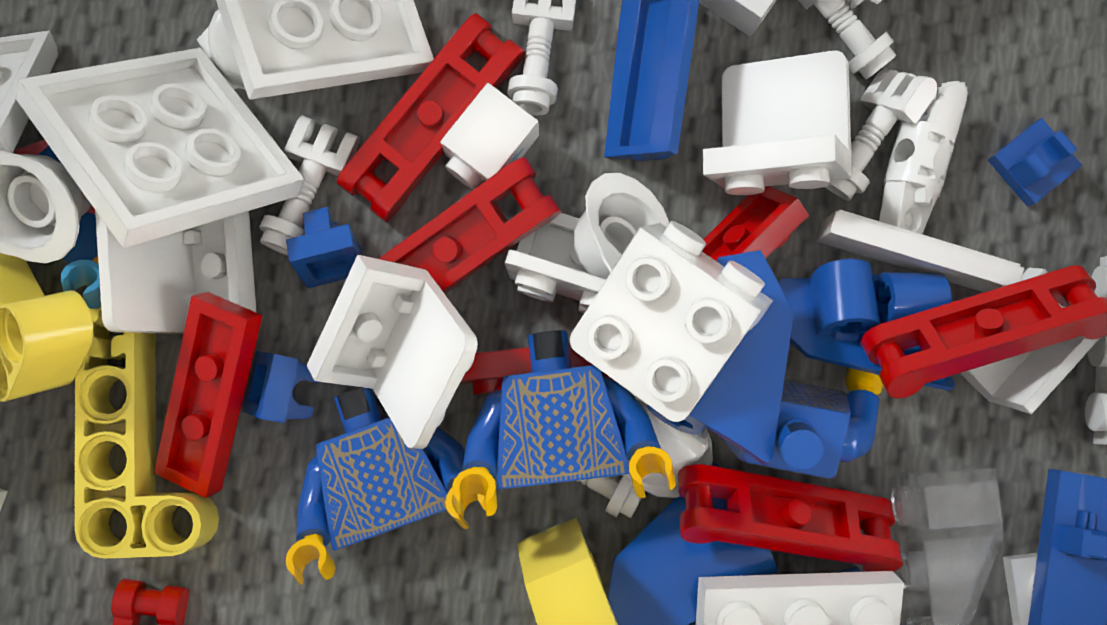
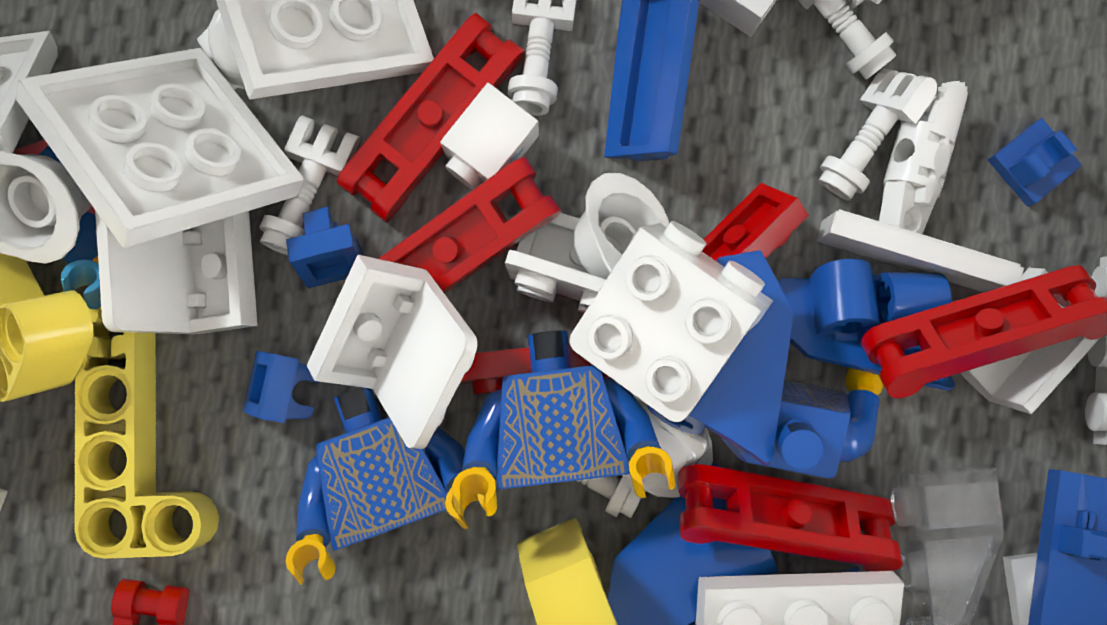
red plate [154,292,263,498] -> none
white bracket [703,51,852,195] -> none

